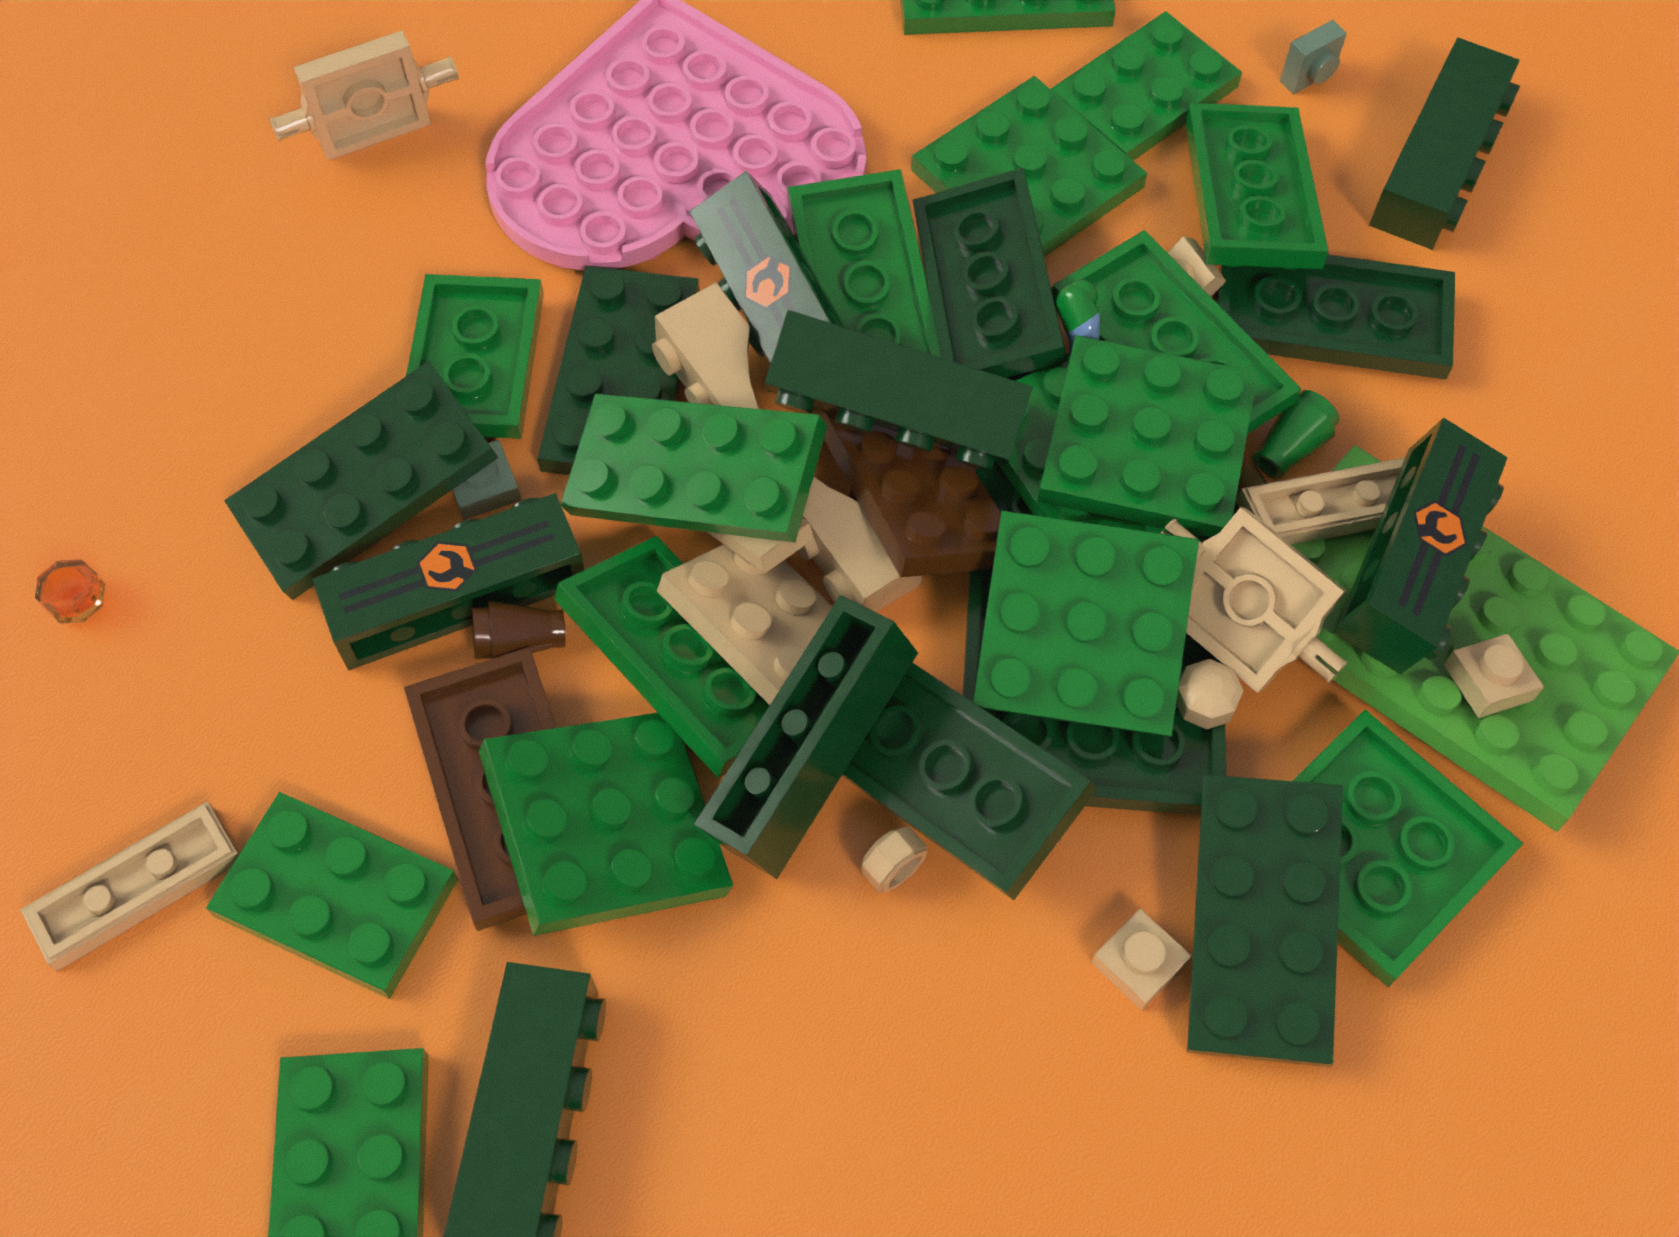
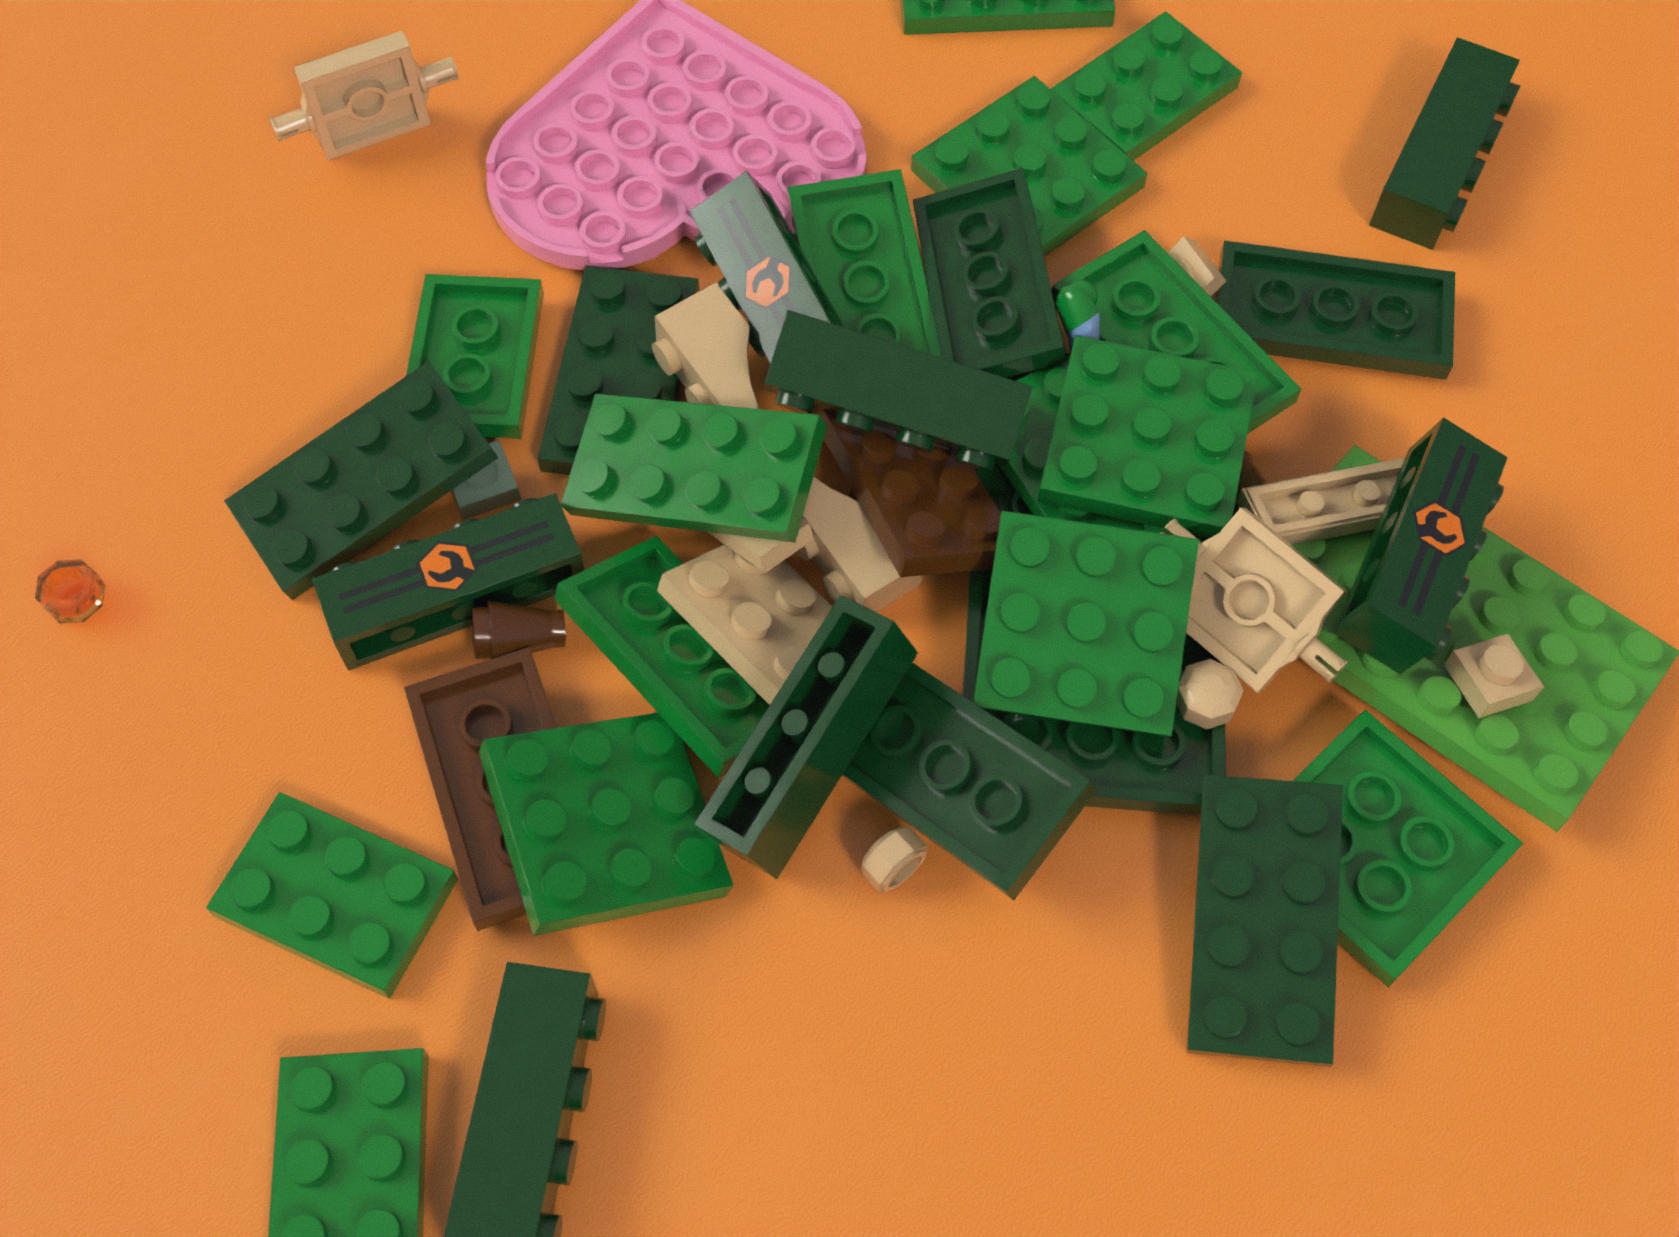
tan tile [20,801,239,971] -> none
tan plate [1091,909,1192,1011] -> none
green plate [1185,103,1329,269] -> none
green cone [1253,390,1339,479] -> none
sand green plate [1280,20,1347,94] -> none

